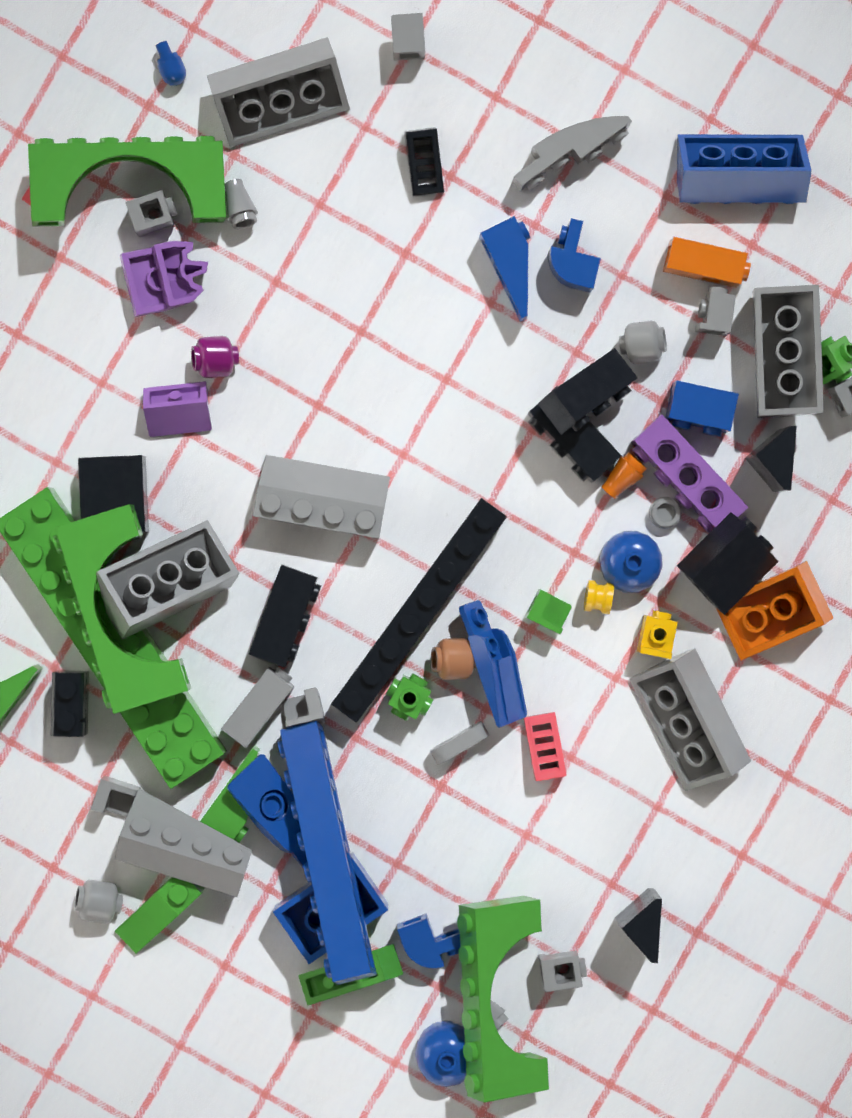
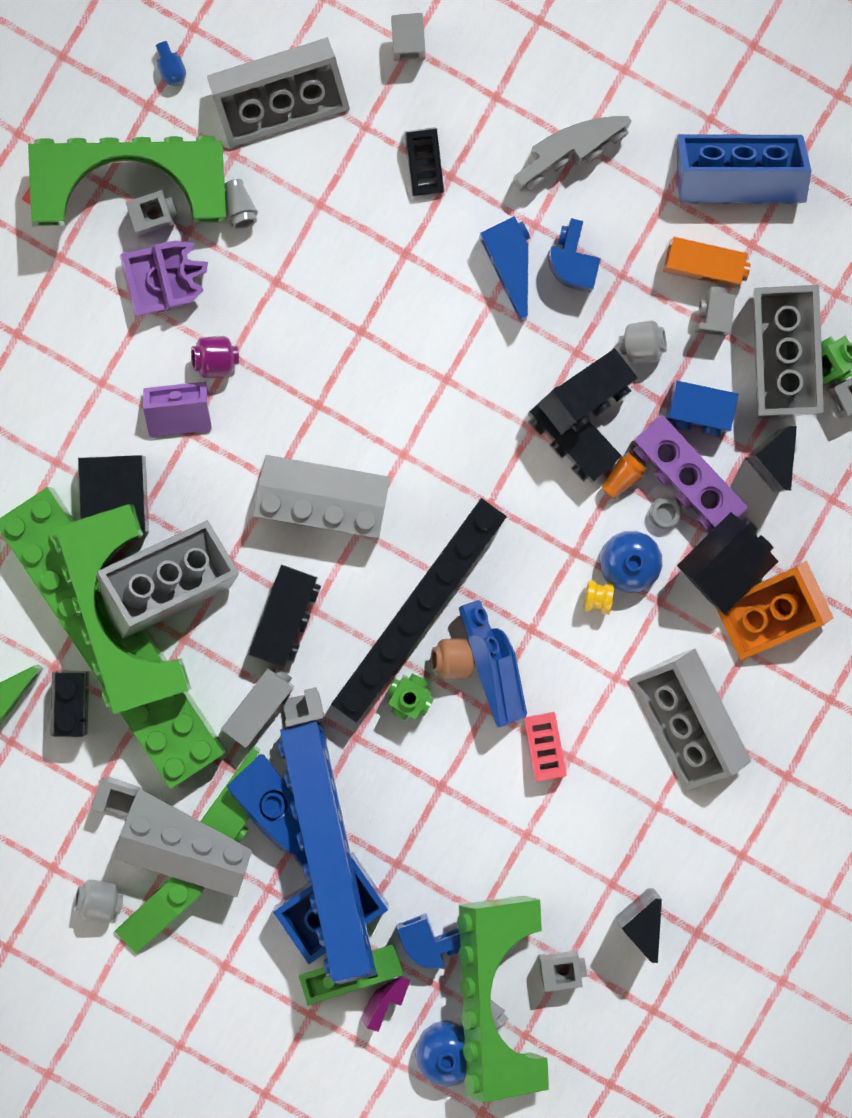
light grey beam [430,721,489,765] -> none
bright green panel [525,589,572,635] -> none
yellow brick [636,610,678,659] -> none
none -> magenta slope [360,977,411,1032]

